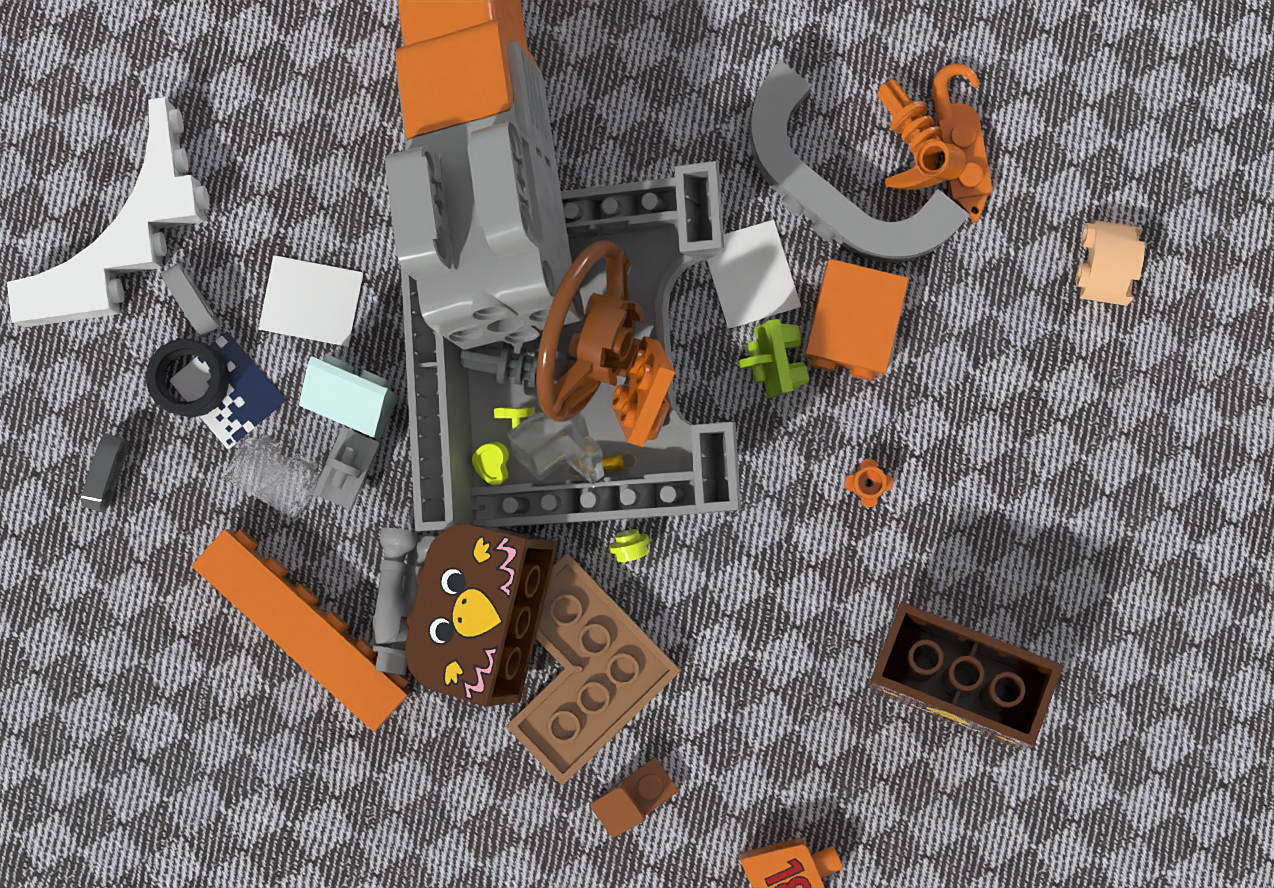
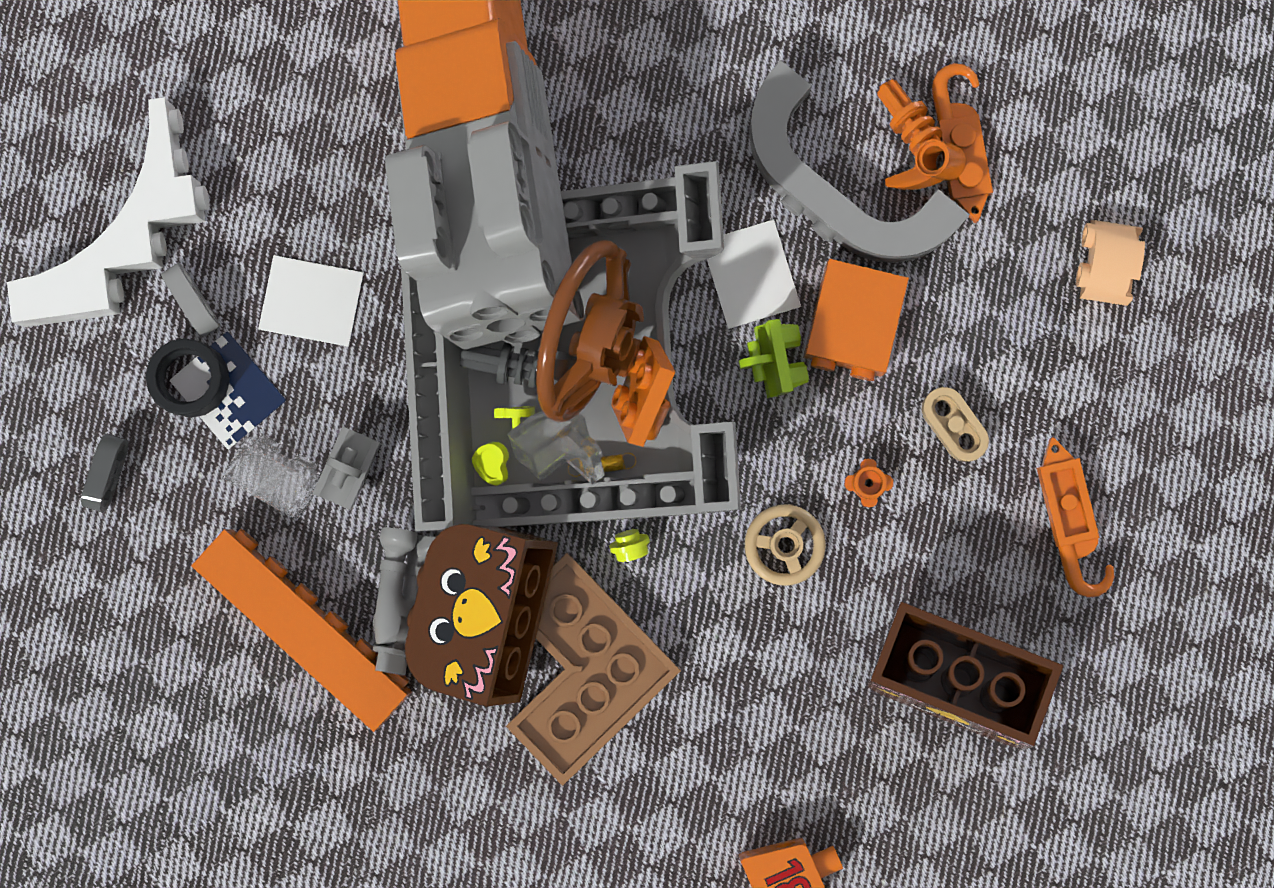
light aqua slope [299,354,399,440] -> none
dark orange slope [589,756,679,838] -> none
none -> tan piece [745,504,826,586]
none -> tan plate [922,387,989,462]
none -> orange plate [1037,437,1115,597]

